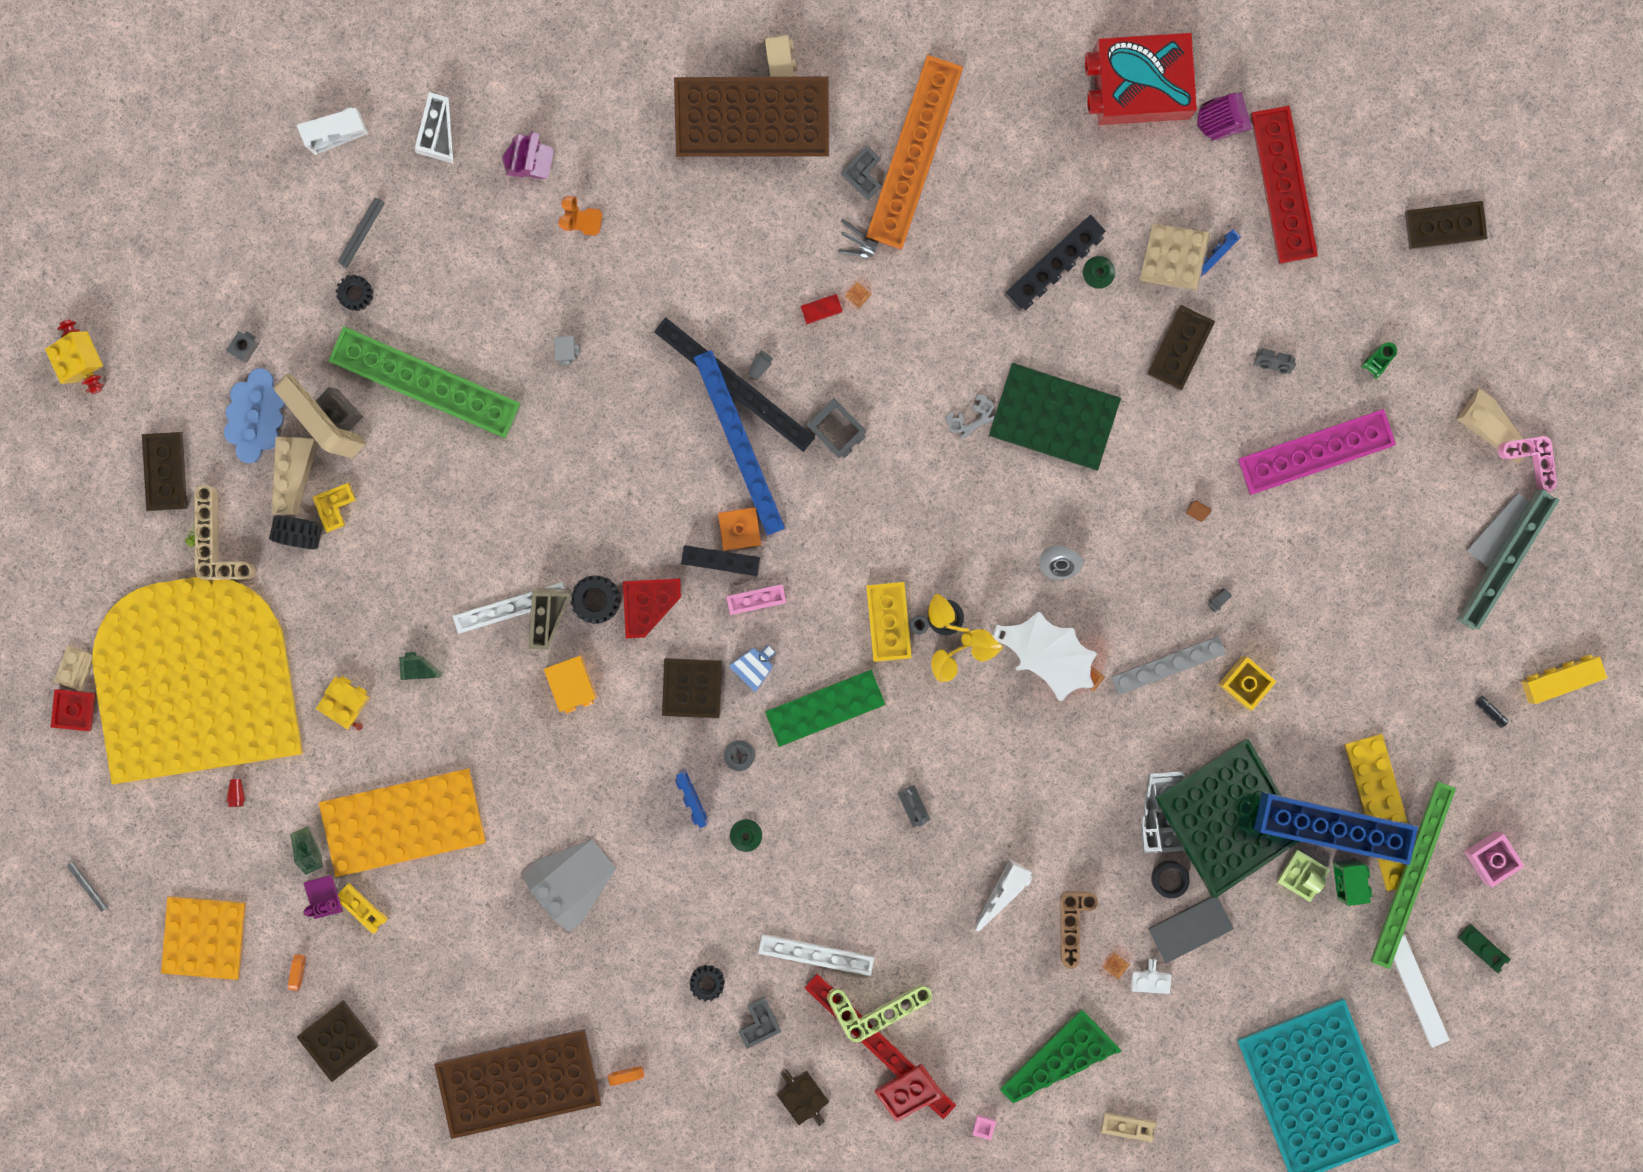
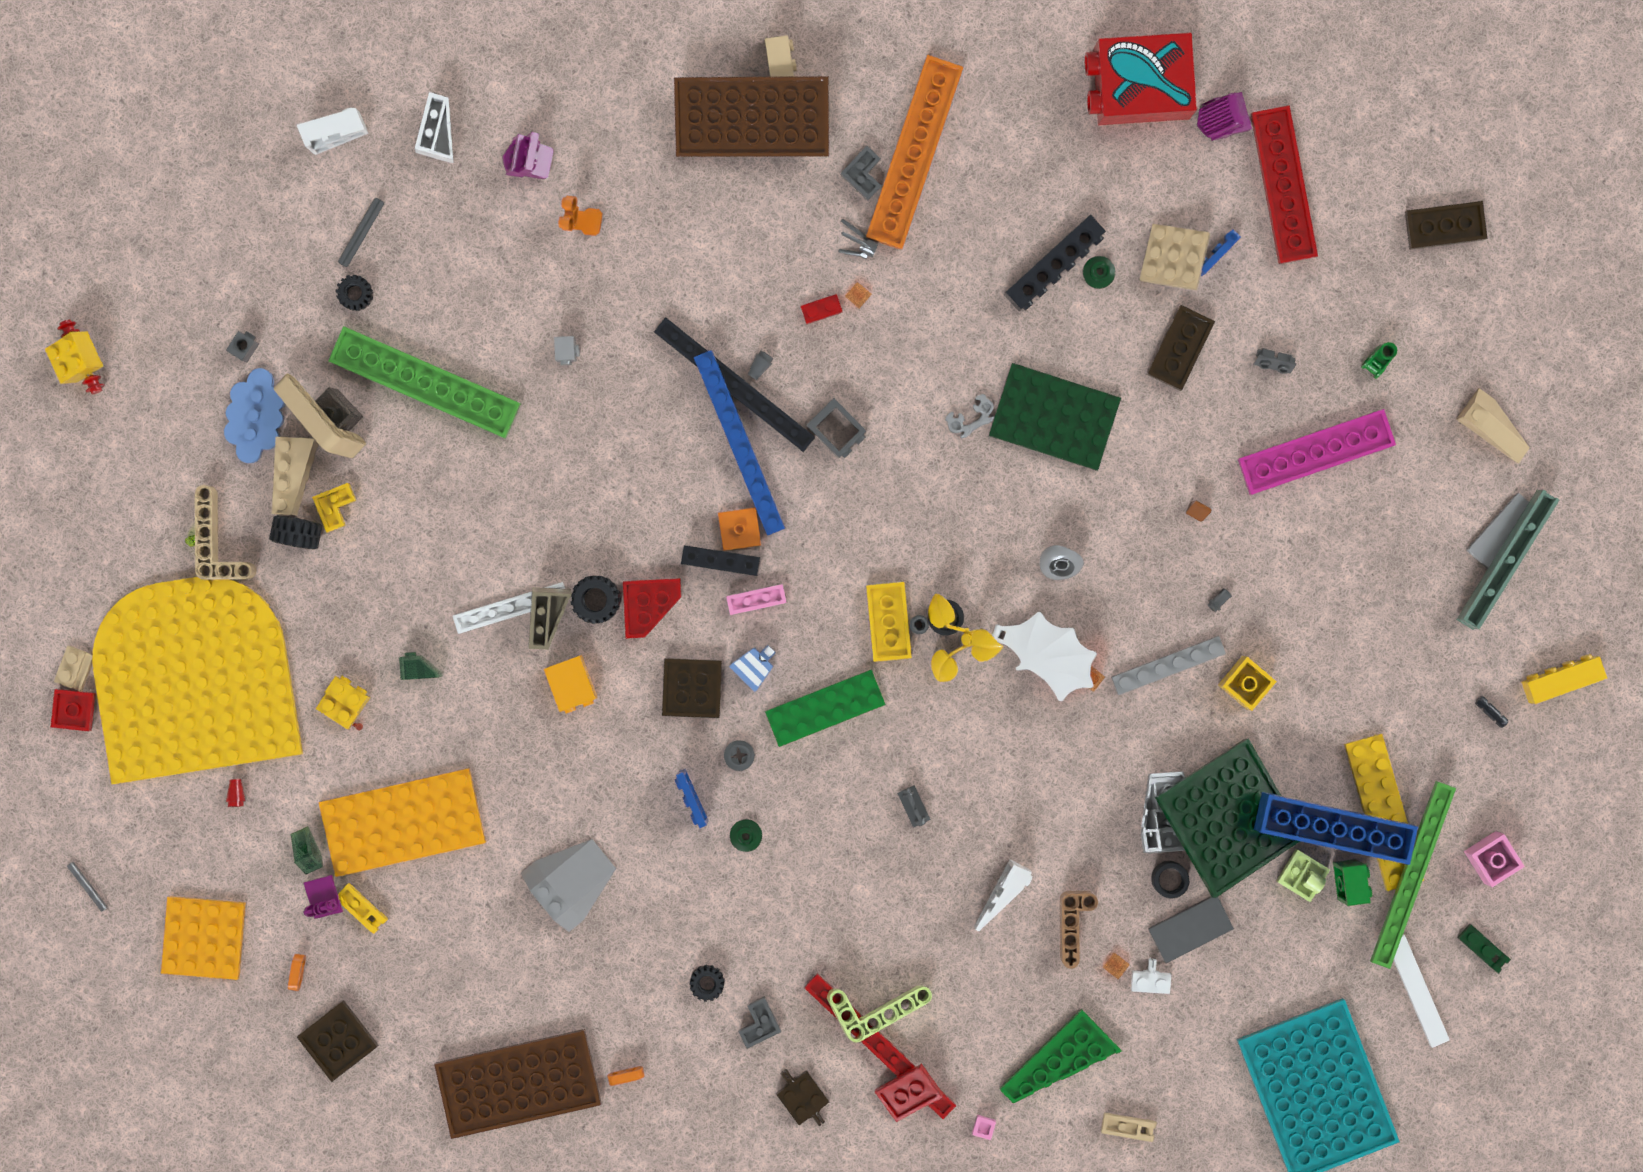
dark brown plate [142,432,187,511] -> none
white tile [758,934,874,976] -> none
bright pink beam [1498,436,1557,491] -> none

